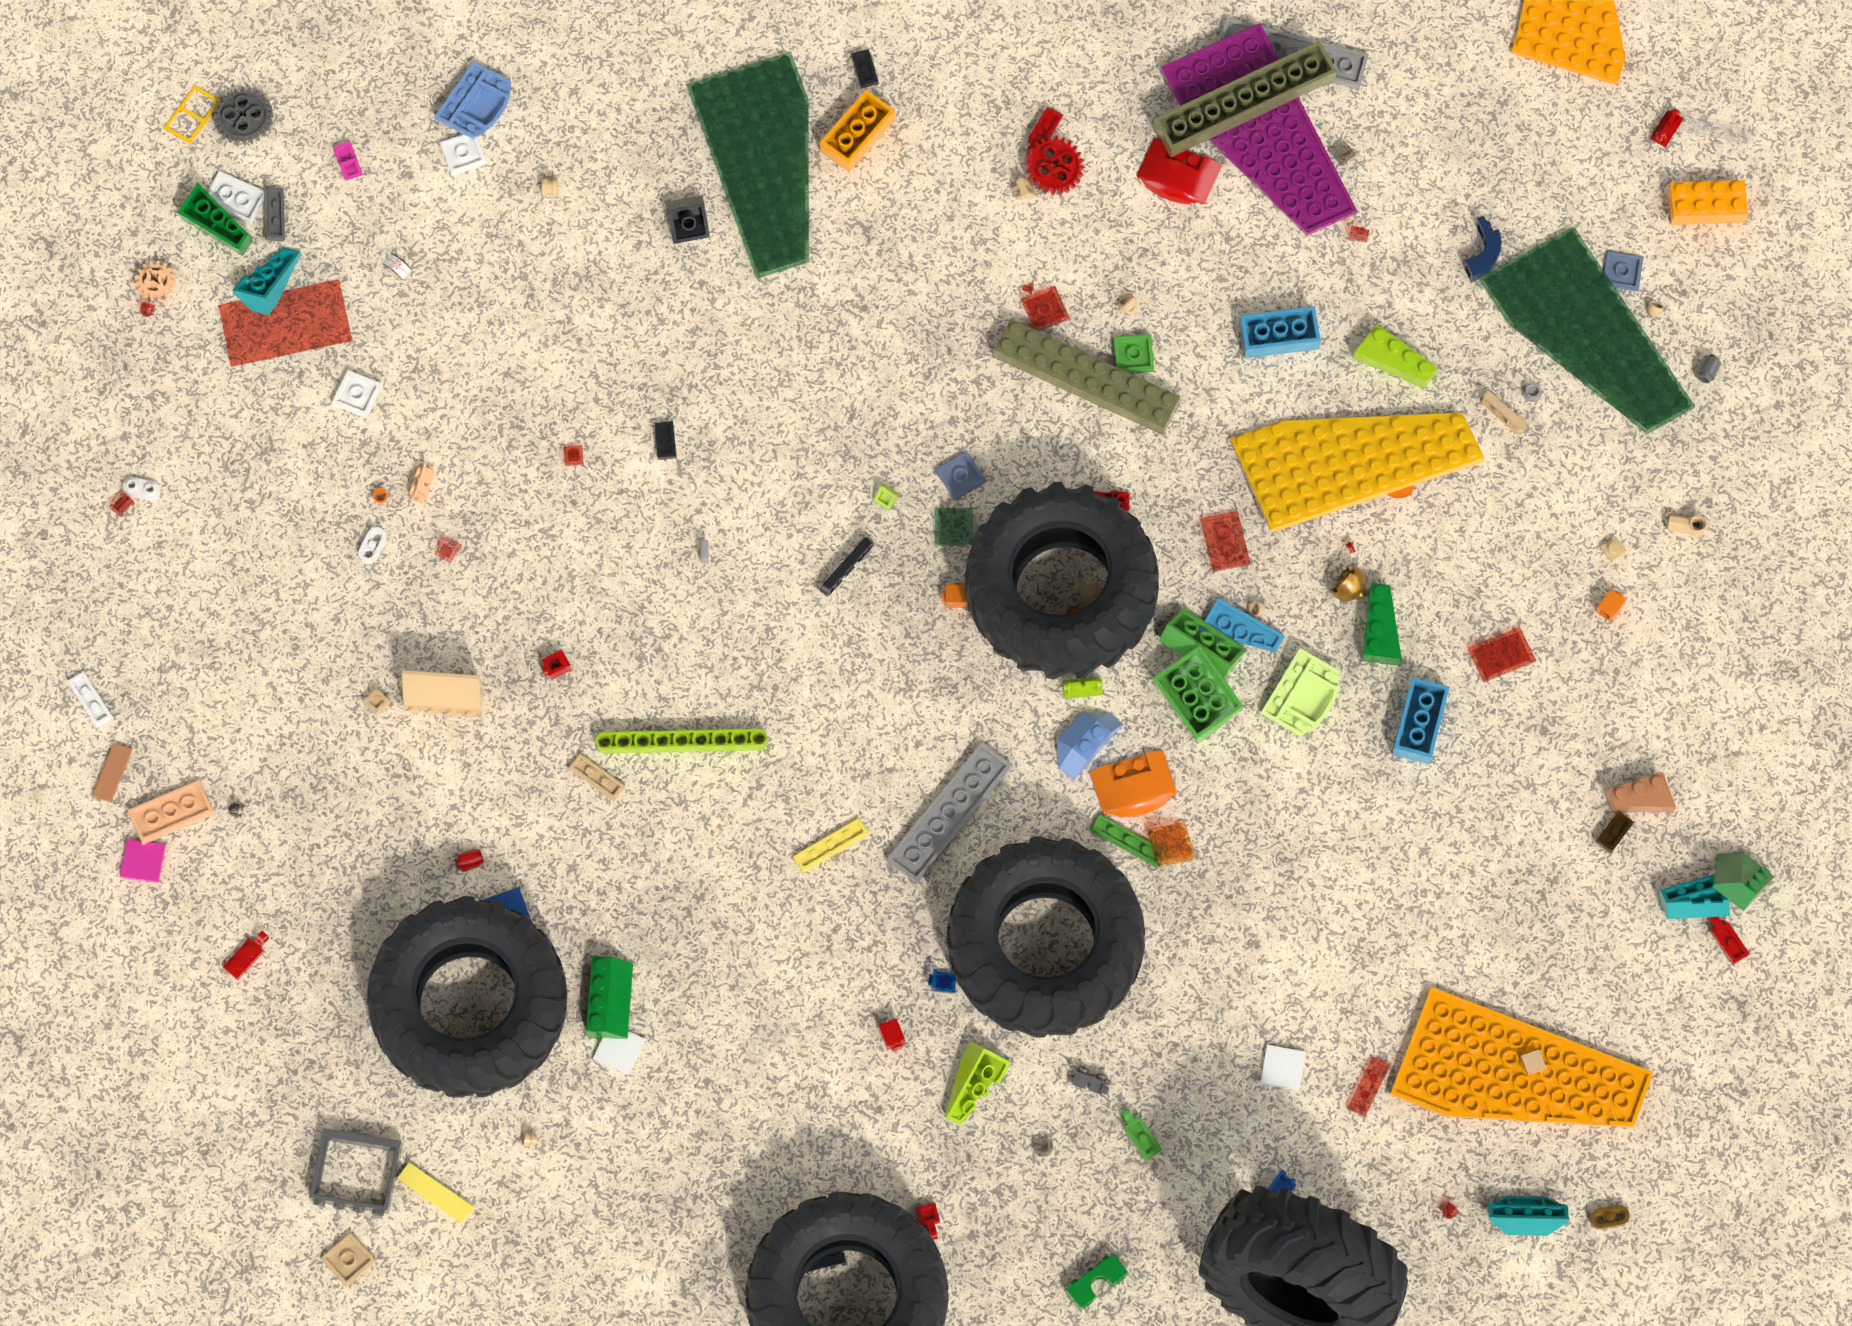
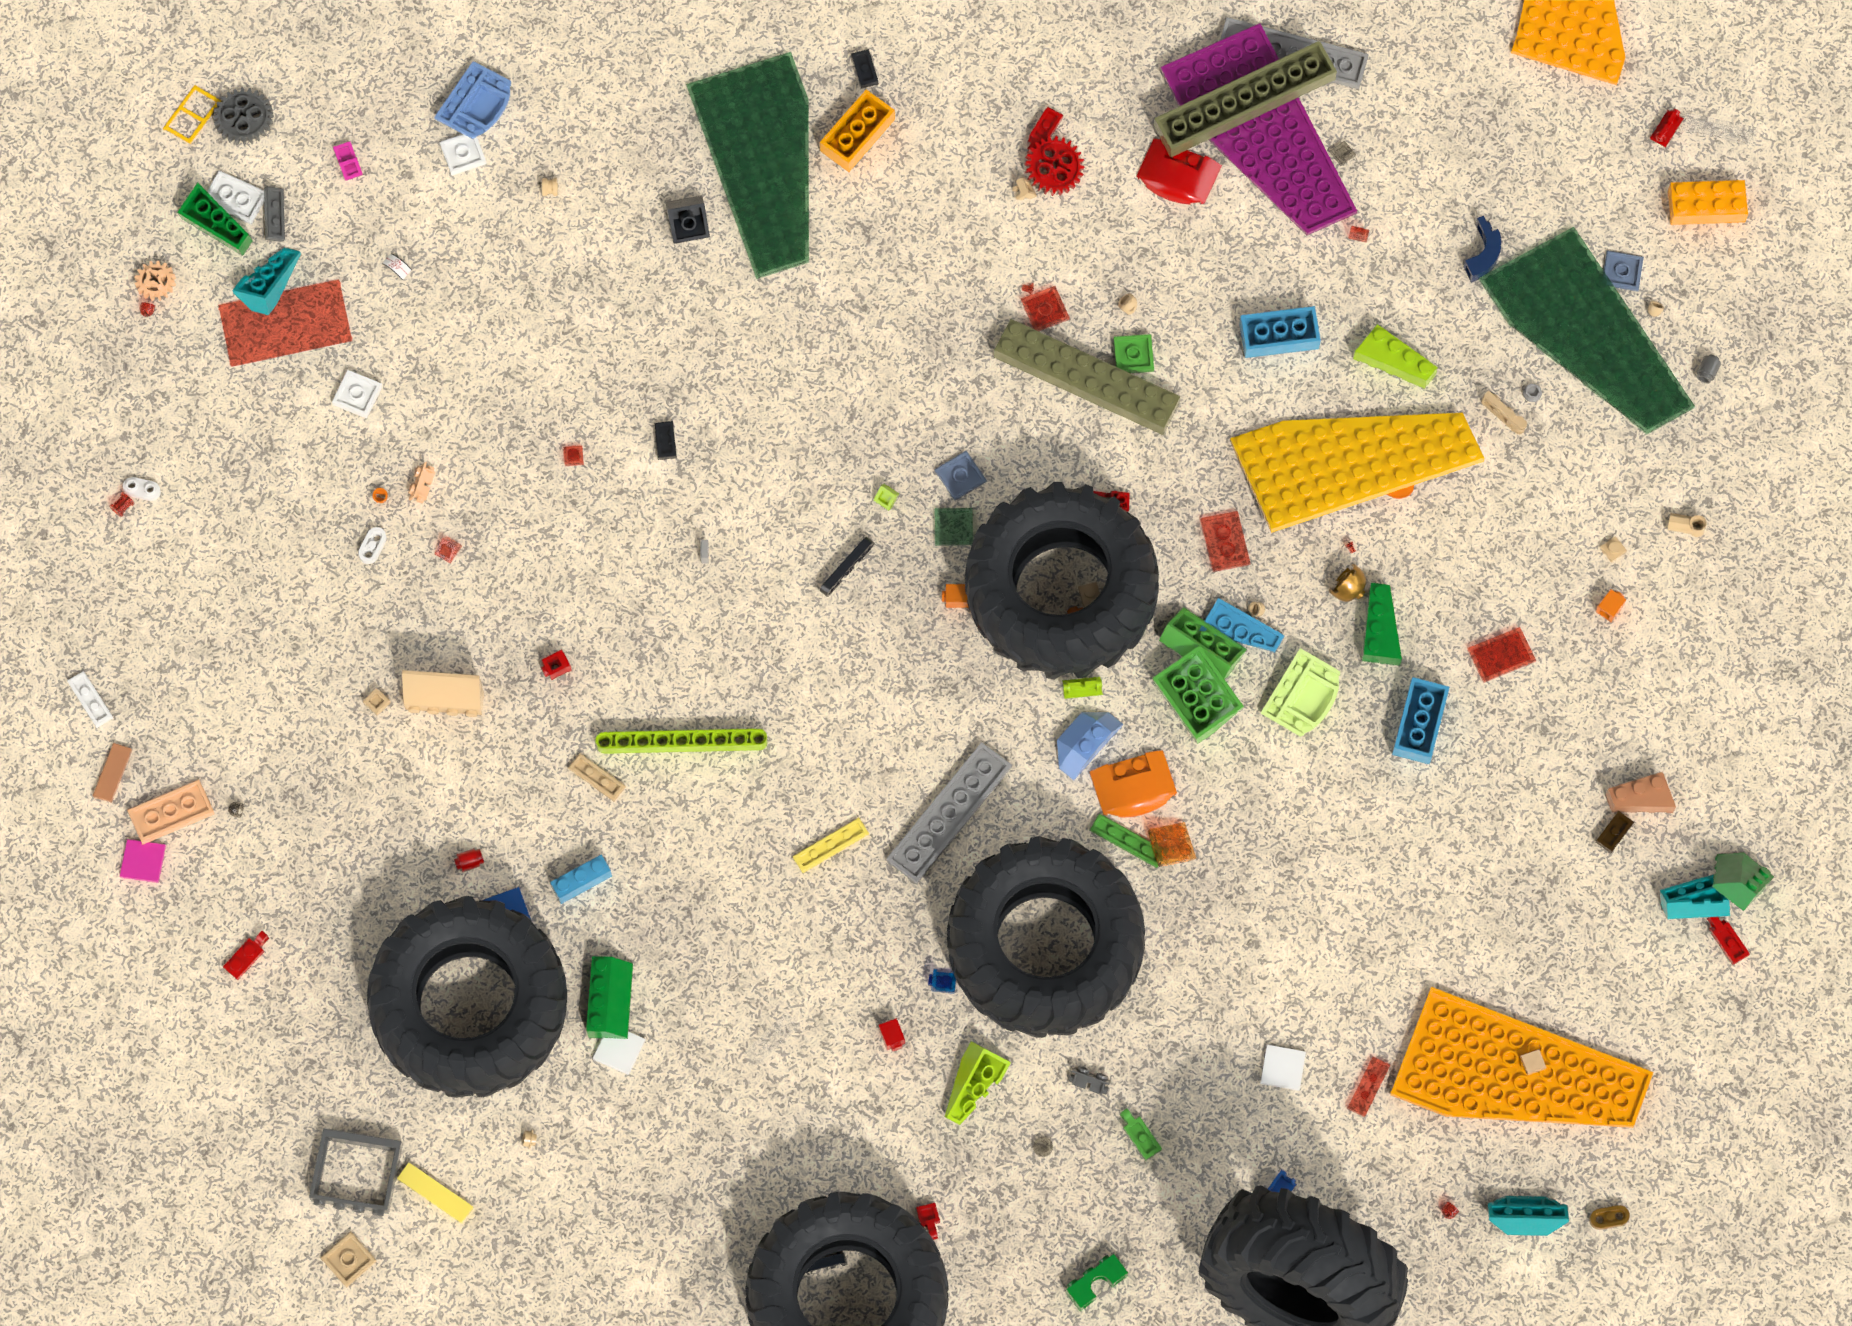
none -> dark azure brick [550,854,612,904]

